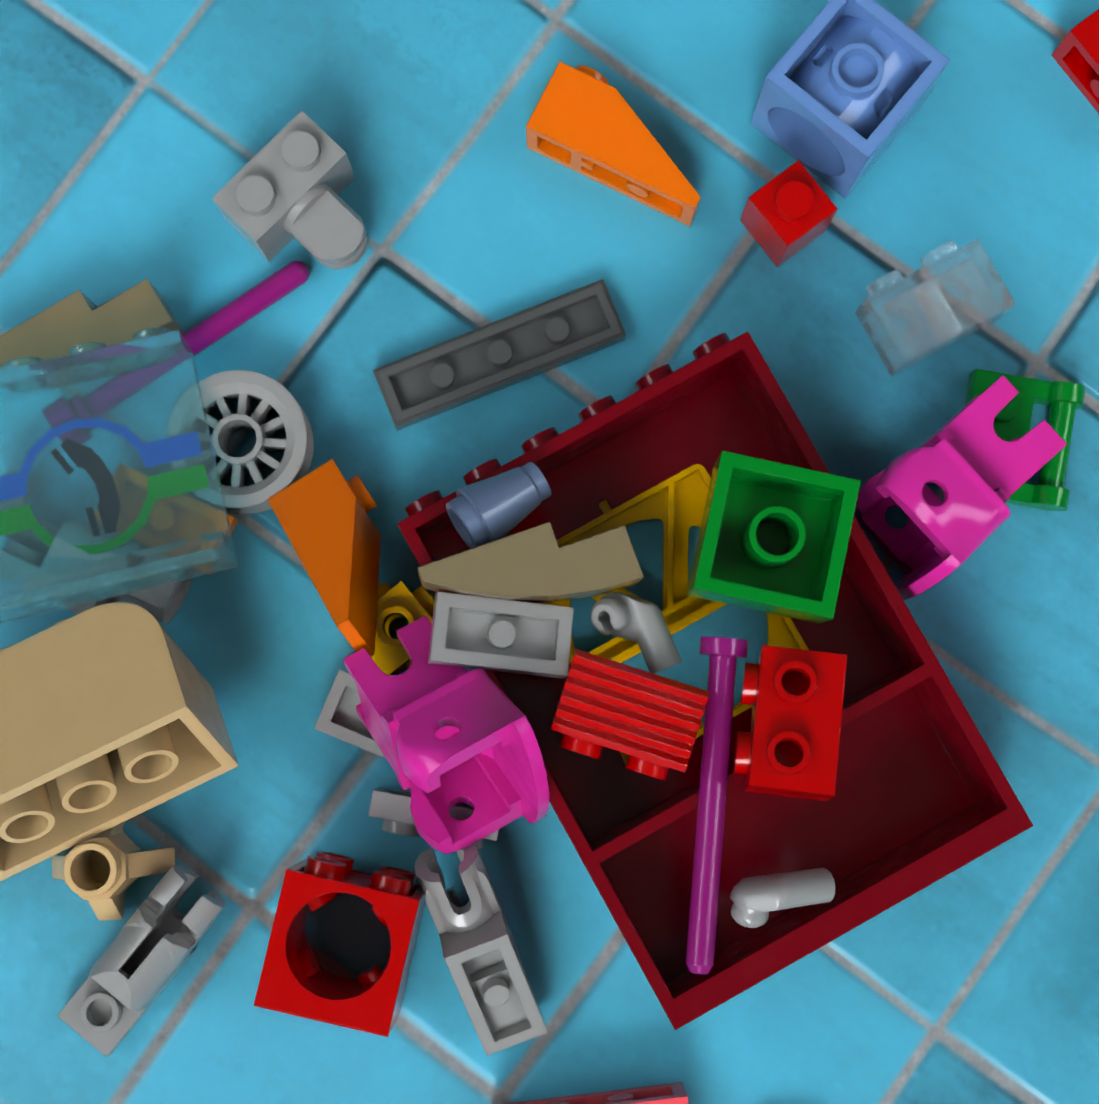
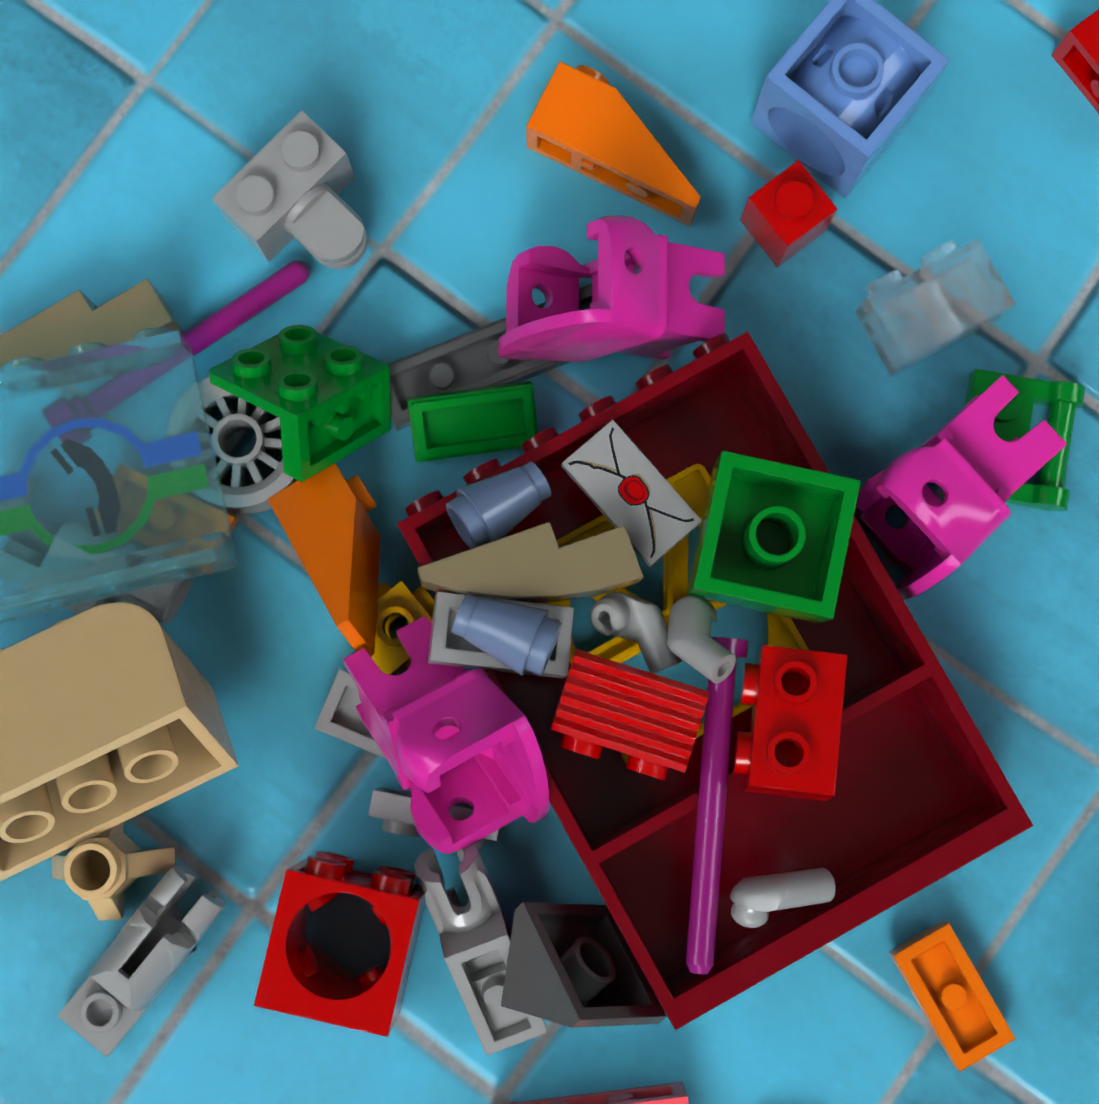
none -> green bracket [209,325,391,482]
none -> green tile [407,381,539,462]
none -> sand blue cone [452,594,562,676]
none -> dark pink piece [498,215,725,363]
none -> dark grey slope [501,902,667,1028]
none -> light grey tile [561,420,702,567]
none -> light grey arm [667,595,736,684]
none -> orange plate [888,920,1016,1072]

